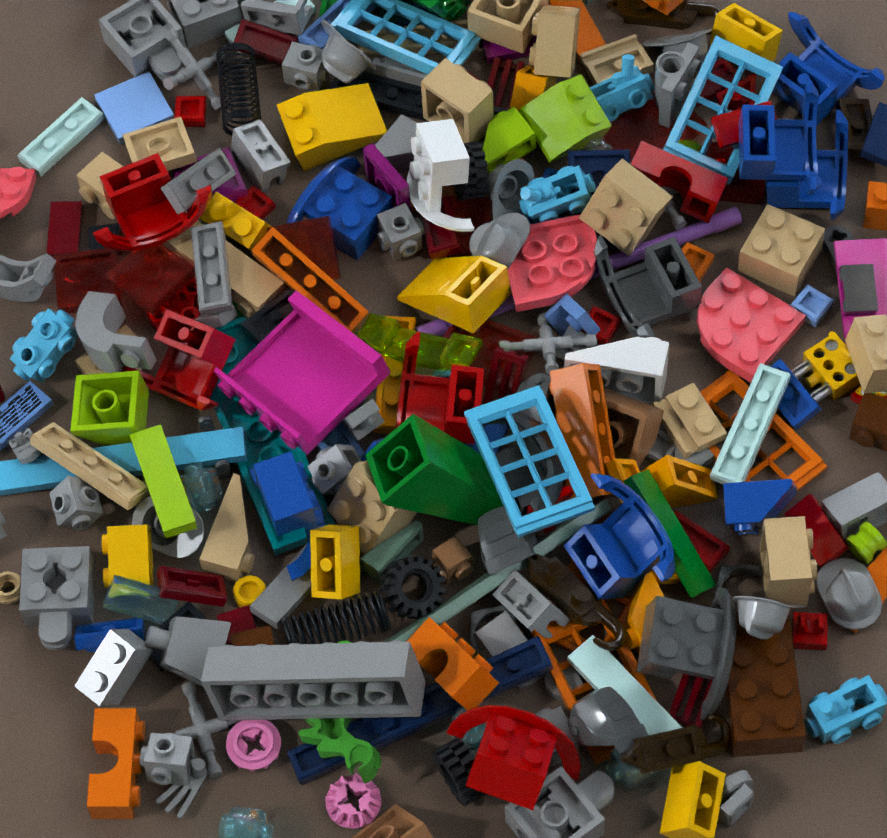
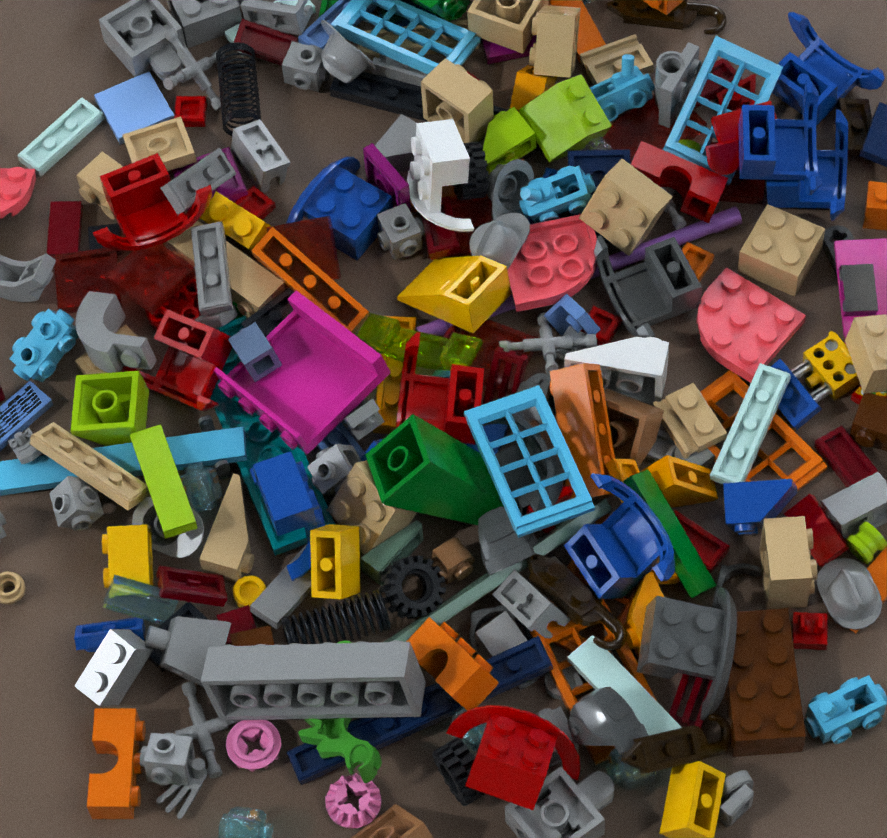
light grey brick [19,546,96,651] -> none
yellow slope [276,83,387,171] -> none
dark red tile [487,57,524,109] -> none
light grey piece [642,28,713,65] -> none
yellow brick [709,3,783,62] -> none
light grey piece [733,596,804,639] -> none
light blue tile [790,284,834,328] -> none
none -> sand blue brick [228,322,282,382]
none -> red tile [705,139,739,175]
none -> dark red tile [814,425,881,487]

